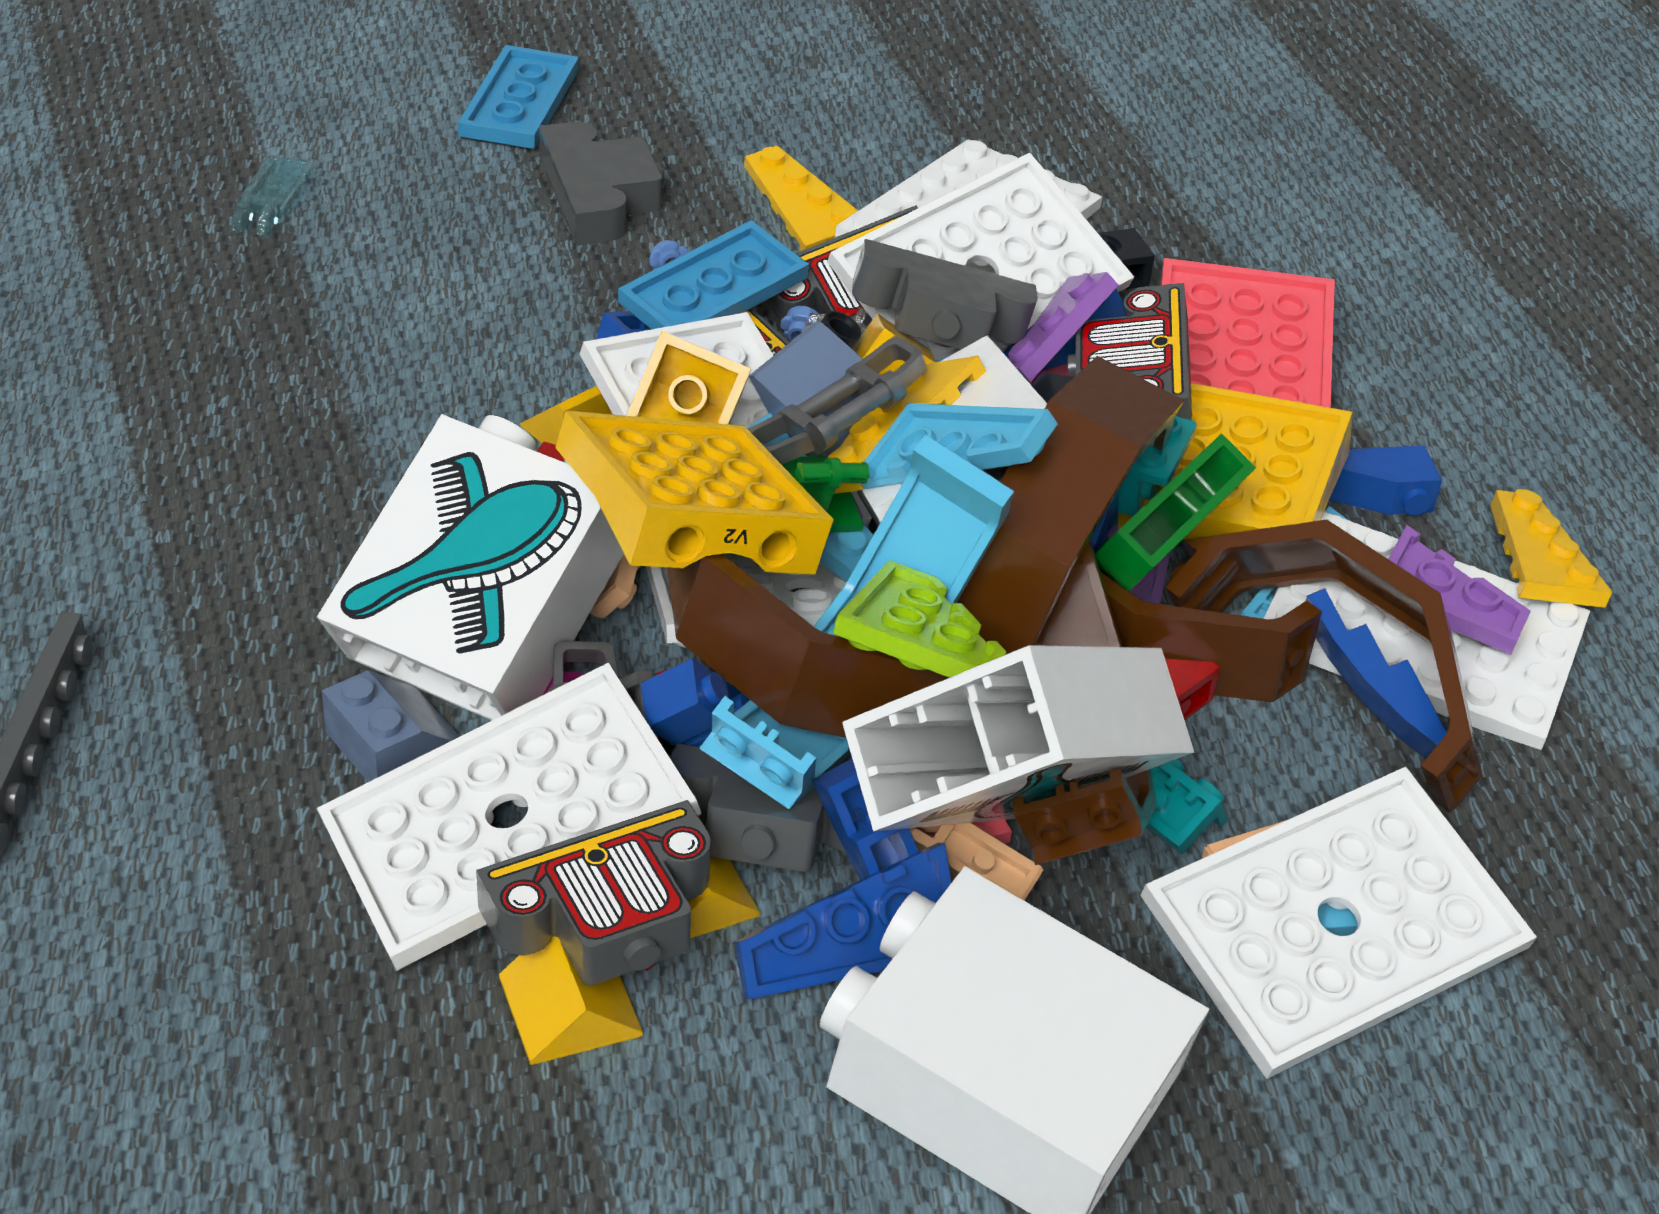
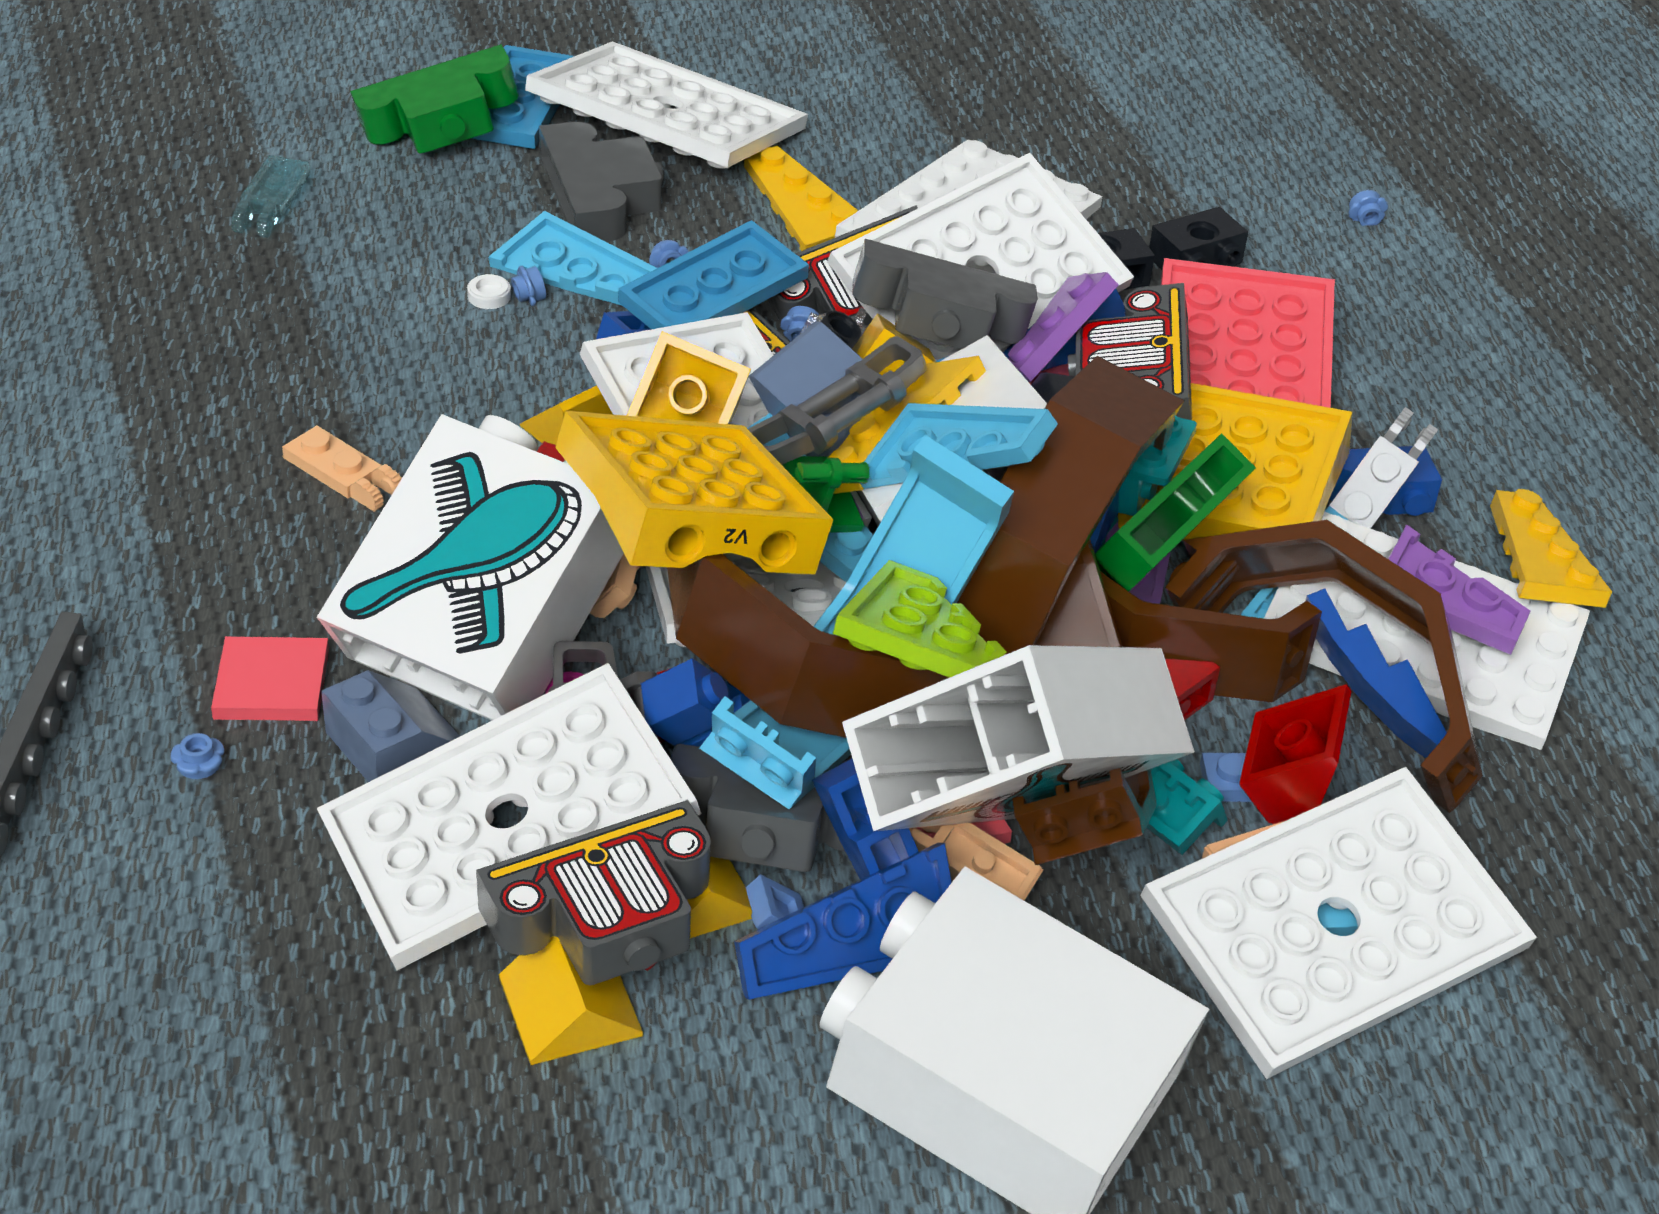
none -> medium blue plate [170,733,225,779]
none -> coral tile [211,636,329,721]
none -> light nougat hinge [282,426,403,512]
none -> green brick [350,44,519,153]
none -> white tile [467,274,511,309]
none -> medium azure wing [488,211,657,305]
none -> medium blue plate [511,266,546,306]
none -> white plate [525,41,808,169]
none -> medium blue plate [746,874,804,929]
none -> black brick [1149,207,1248,270]
none -> medium blue plate [1200,753,1252,802]
none -> red slope [1239,684,1352,824]
none -> hinge [1329,407,1439,529]
none -> medium blue plate [1348,190,1388,226]

